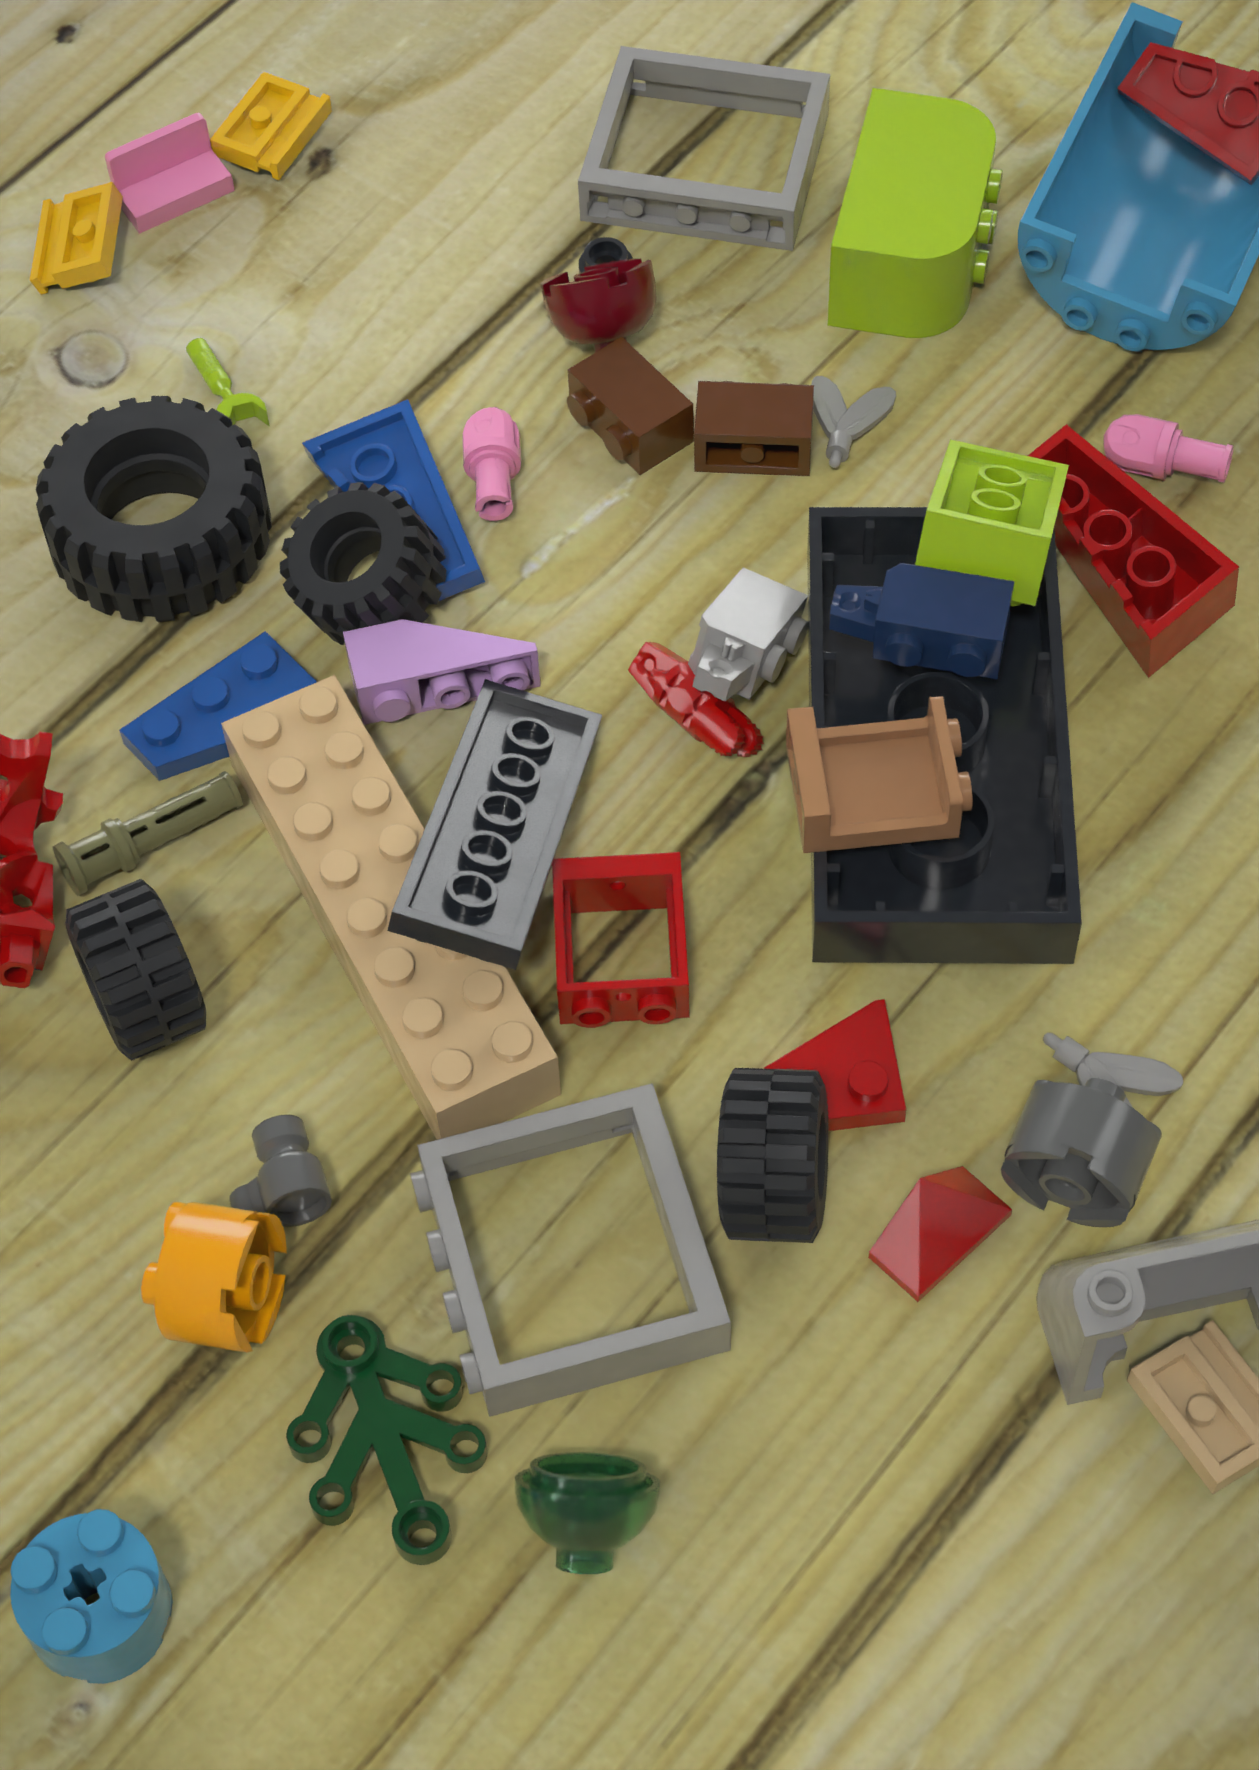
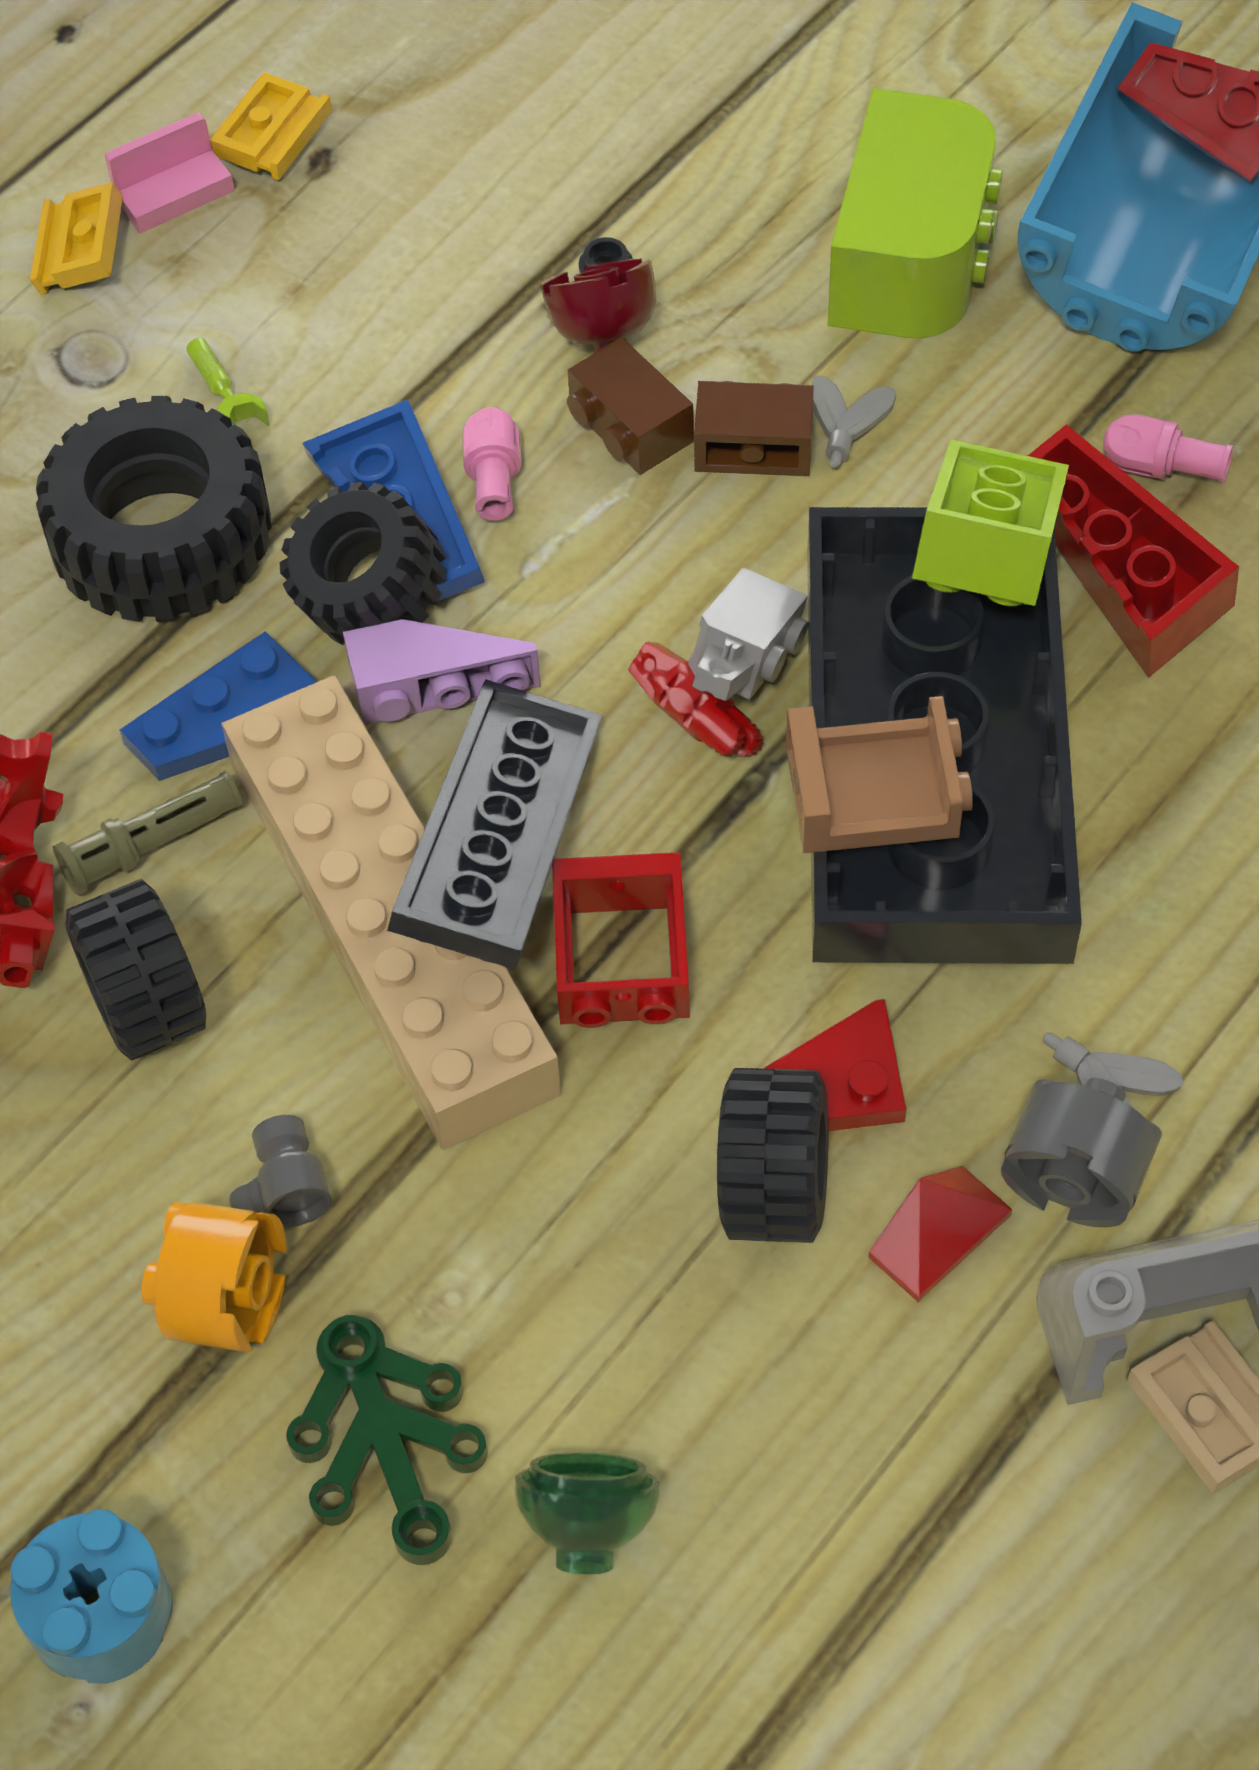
light grey window [410,1083,731,1417] -> none
light grey window [578,46,830,251] -> none
dark blue hinge [829,563,1014,679] -> none

